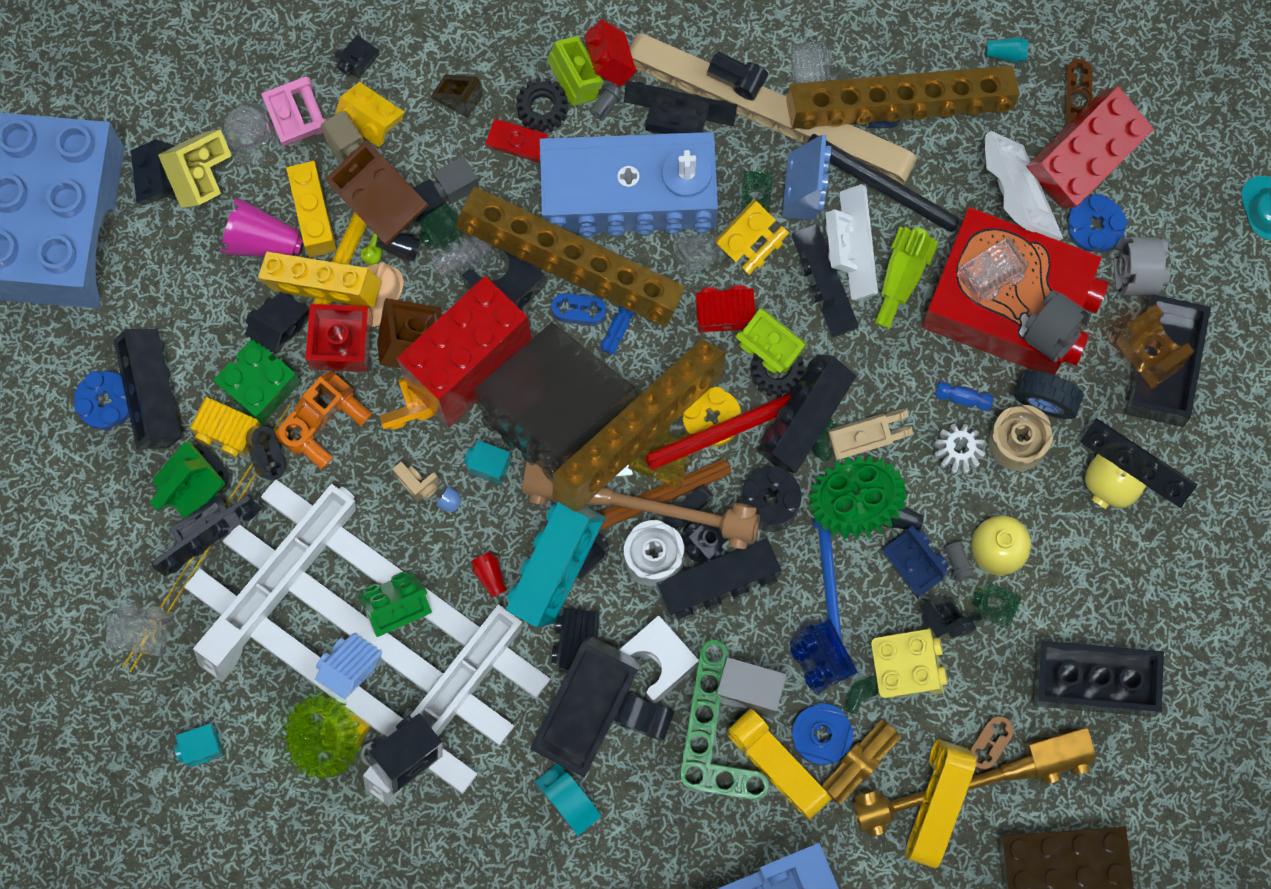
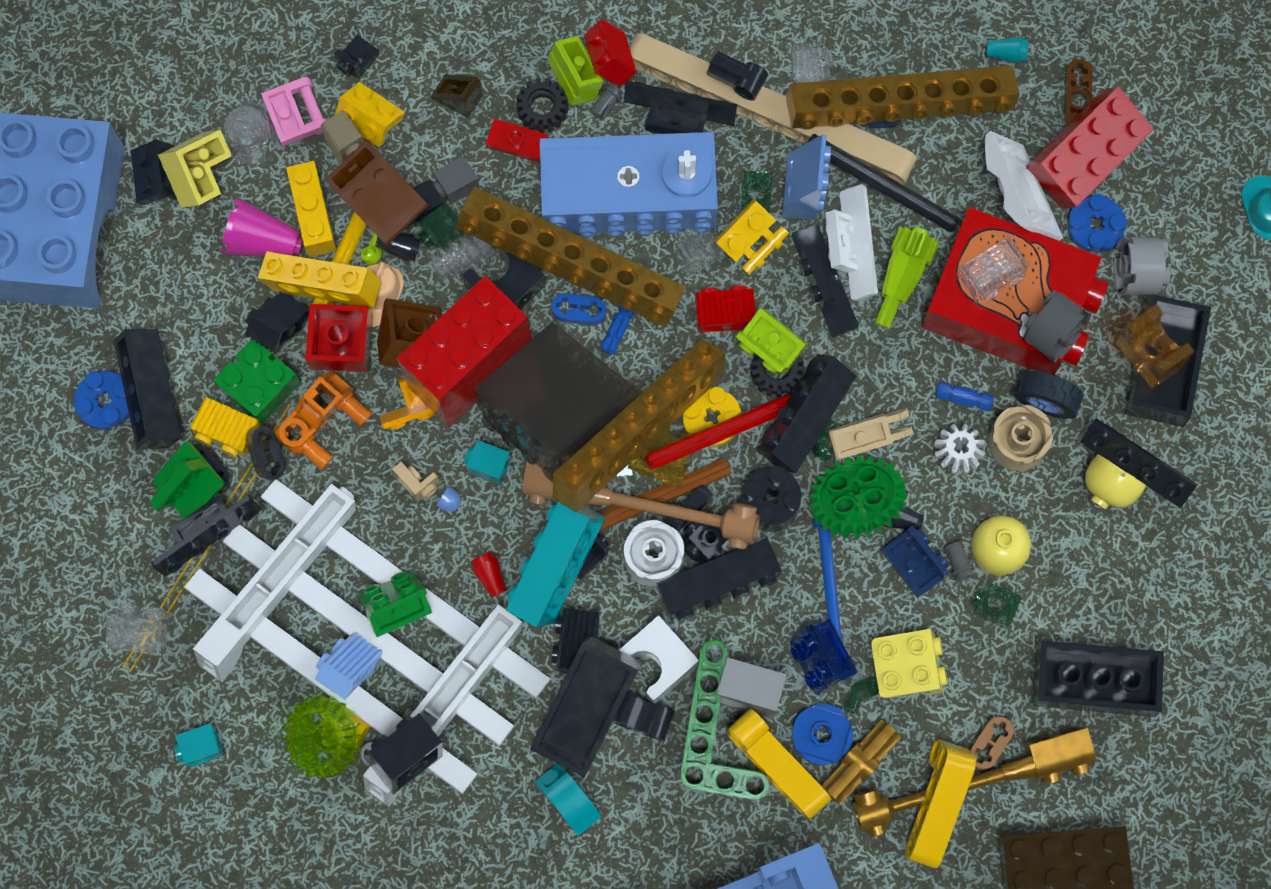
black bracket [920,596,983,640] -> none

